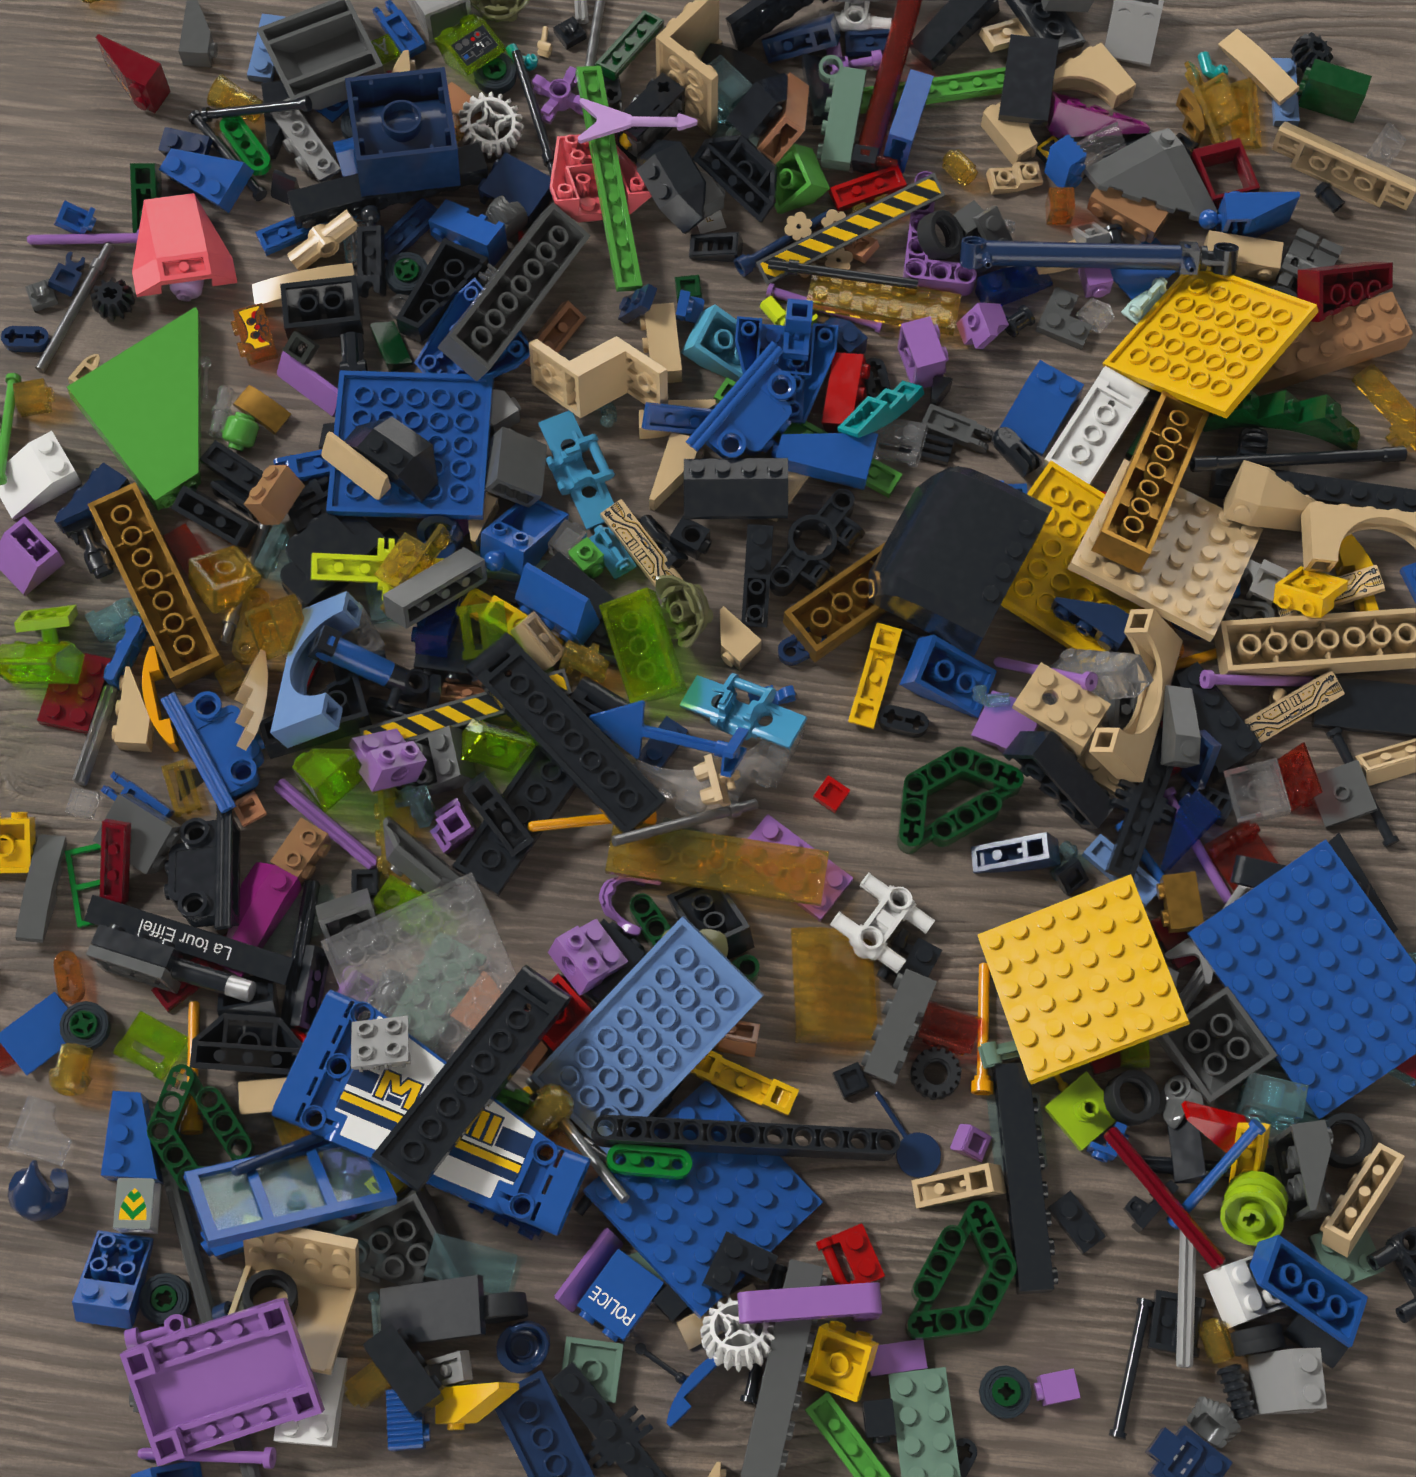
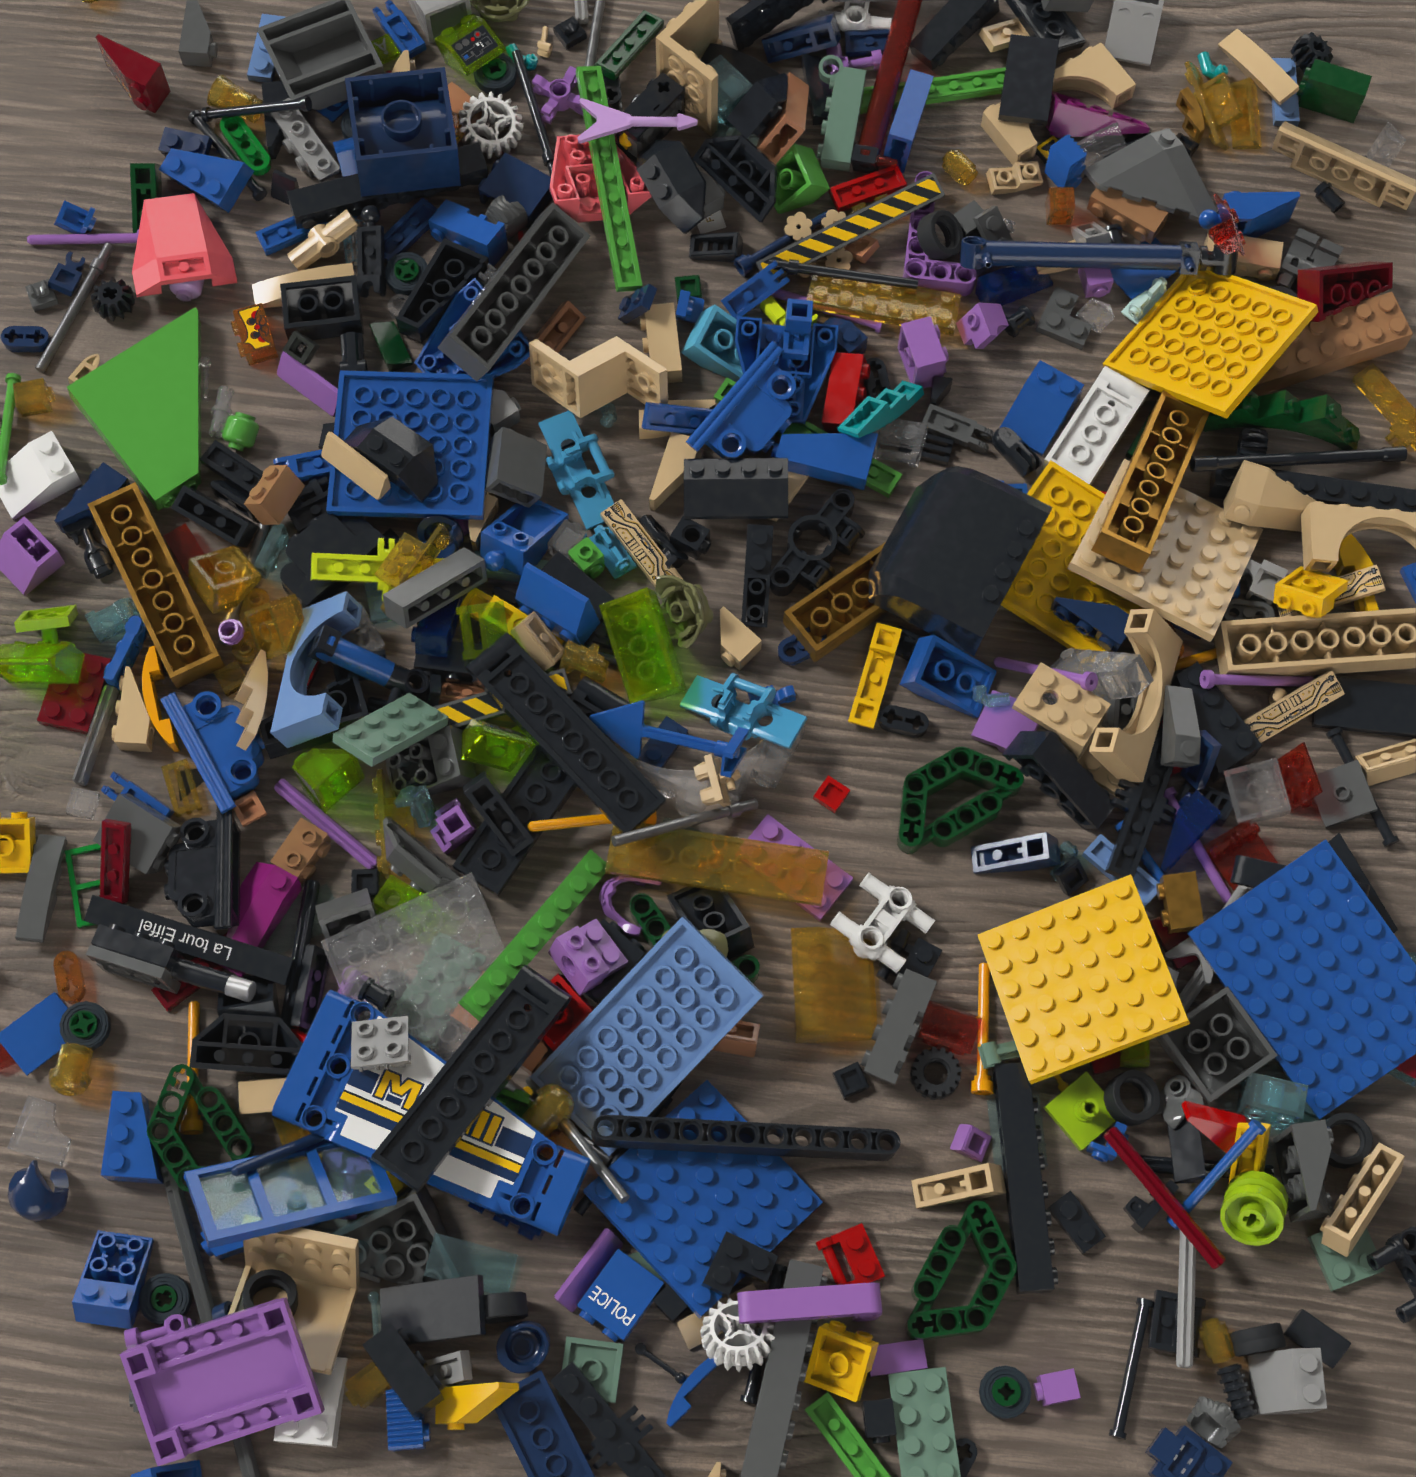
clear neon green plate [113,1011,188,1081] -> none
piece [113,1178,162,1234] -> none
medium lavender bar [138,1447,276,1469] -> none
pearl gold slope [233,385,291,435] -> none
medium lavender brick [349,728,427,792] -> none
green plate [606,1144,692,1180] -> none
yellow slope [690,1050,799,1116] -> none
dark blue piece [875,1091,941,1178] -> none
dark red window [1191,138,1260,210] -> none
white slope [1203,1256,1288,1329] -> none
blue slope [1249,1235,1368,1348] -> none
none -> medium lavender plate [218,619,245,645]
none -> sand green plate [333,693,448,767]
none -> black bush [358,977,395,1013]
none -> bright green plate [458,849,611,1021]
none -> blue hinge [721,260,790,319]
none -> clear red hinge [1208,193,1246,256]

